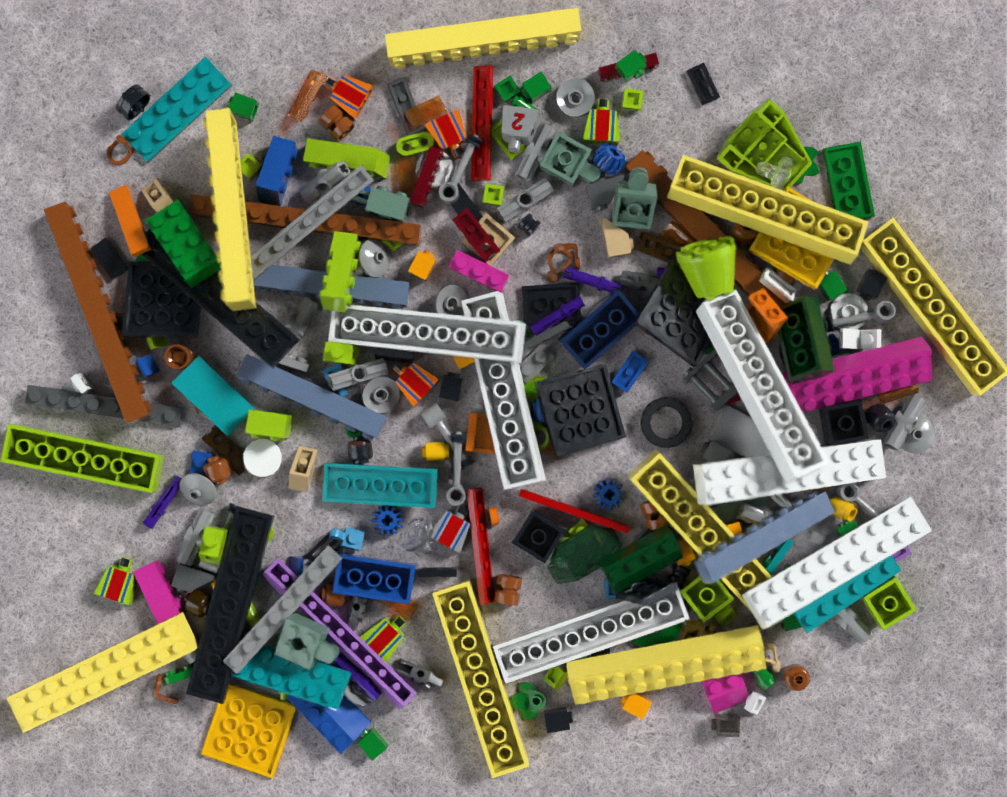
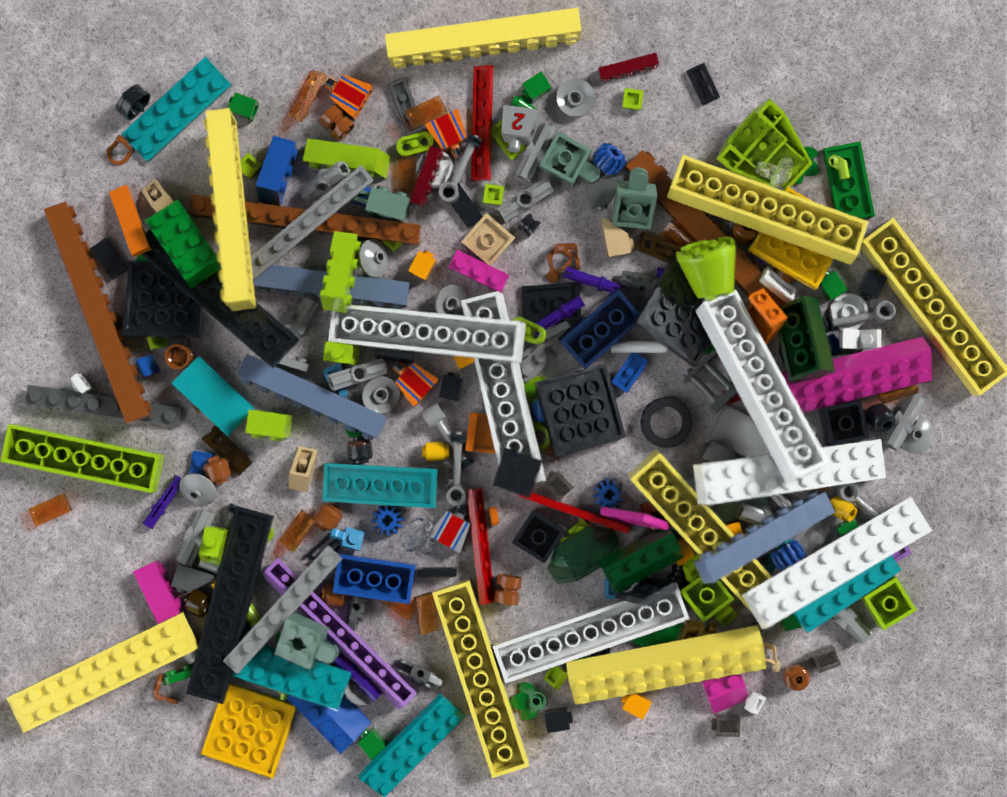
torso [94,556,137,605] -> none
white tile [243,439,282,477] -> none
blue slope [289,556,304,578] -> none
torso [360,615,407,662] -> none
dark red plate [452,208,500,263] -> none
green plate [494,75,521,103] -> none
torso [582,99,620,145] -> none
green brick [615,50,646,83] -> none
green cone [751,669,776,691] -> none
none -> clear orange plate [28,493,73,527]
none -> clear orange plate [280,510,316,552]
none -> dark orange head [314,502,343,532]
none -> teal plate [358,694,466,797]
none -> clear orange plate [413,592,438,635]
none -> black tile [493,448,543,498]
none -> lime plate [512,317,546,345]
none -> clear smoke brick [544,470,574,501]
none -> dark pink tile [600,507,670,530]
none -> white axle [611,341,668,353]
none -> lime plate [682,554,700,582]
none -> blue gear [771,540,806,570]
none -> clear smoke brick [808,644,841,673]
none -> lime arm [828,155,850,180]

